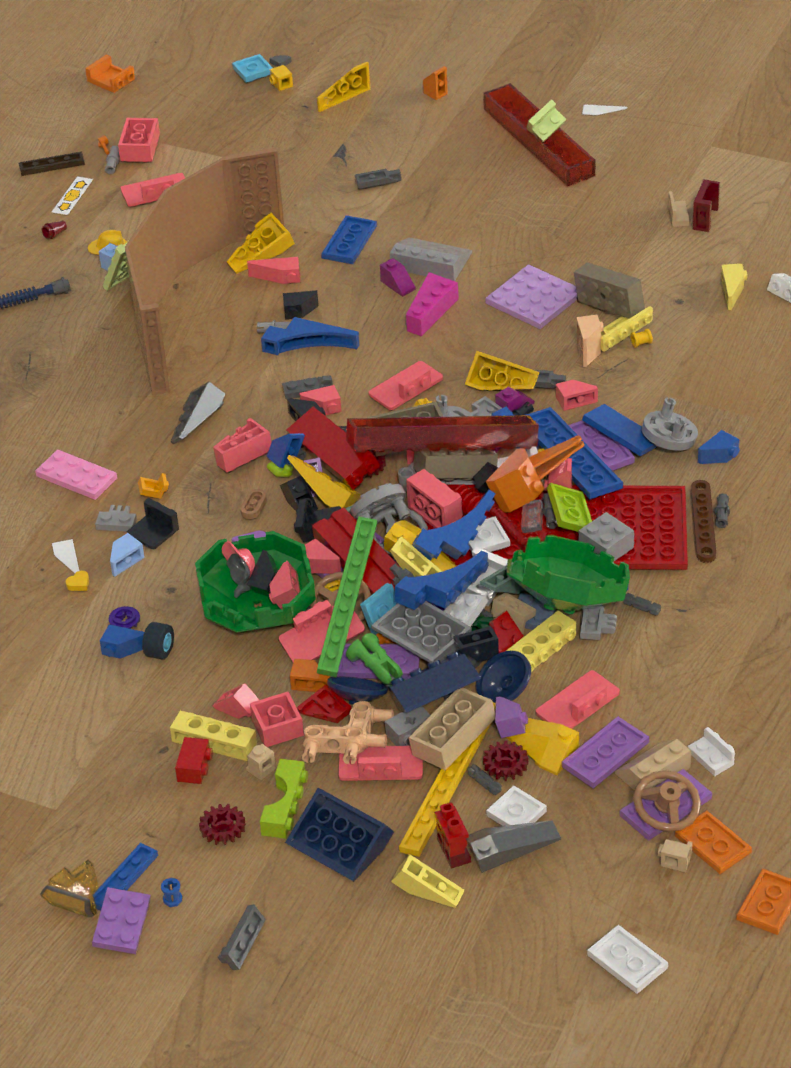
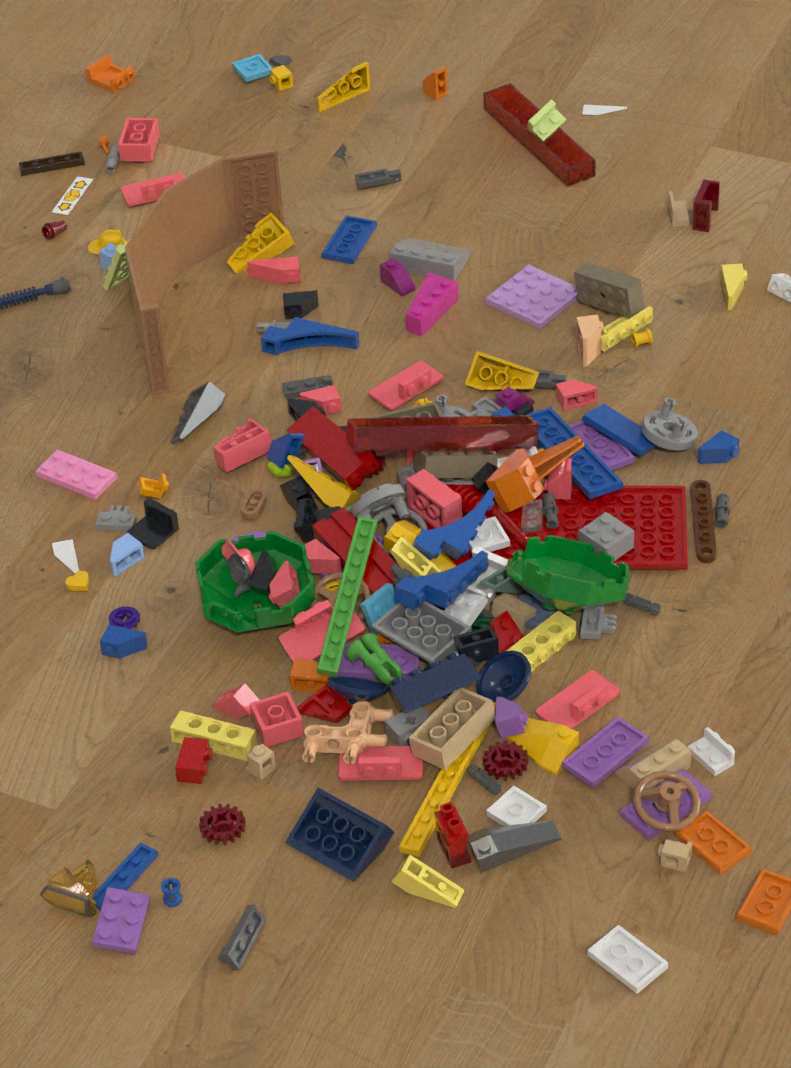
black wheel [142,622,174,659] -> none
lime arch [260,759,308,839] -> none
lime plate [547,483,592,533] -> none

